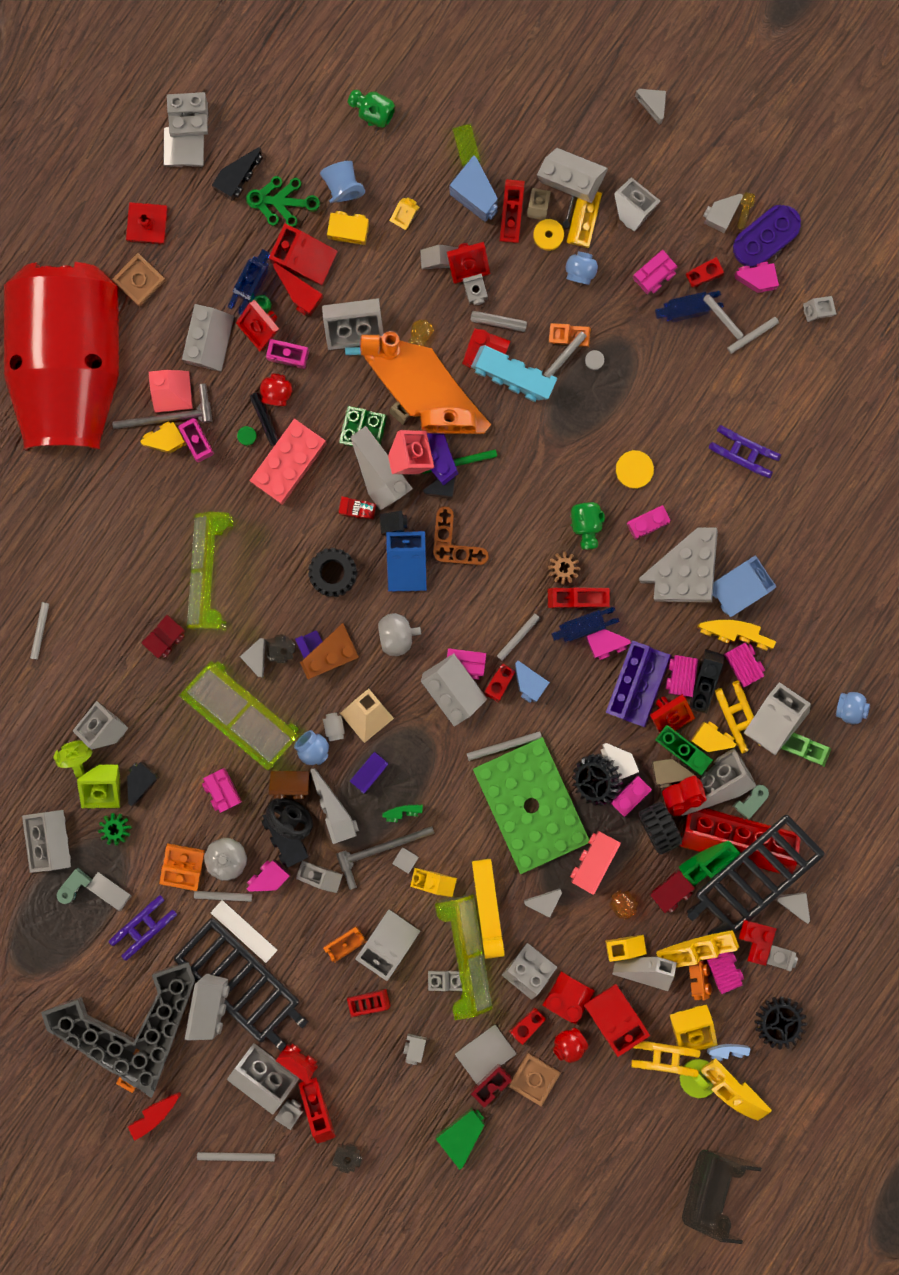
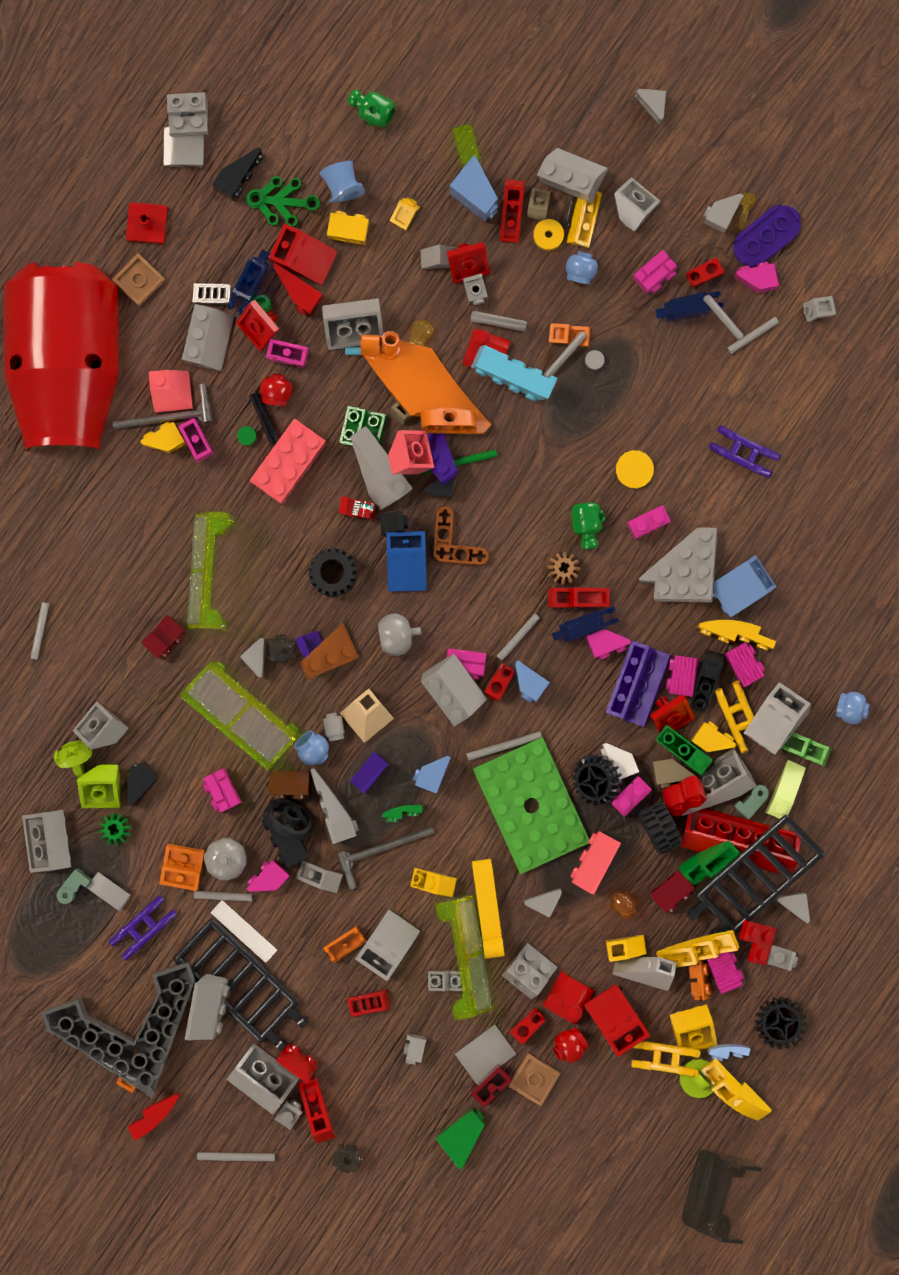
light grey tile [392,847,419,874] -> none
none -> slope [192,283,232,306]
none -> medium blue slope [413,756,451,794]
none -> yellowish green slope [765,760,806,819]

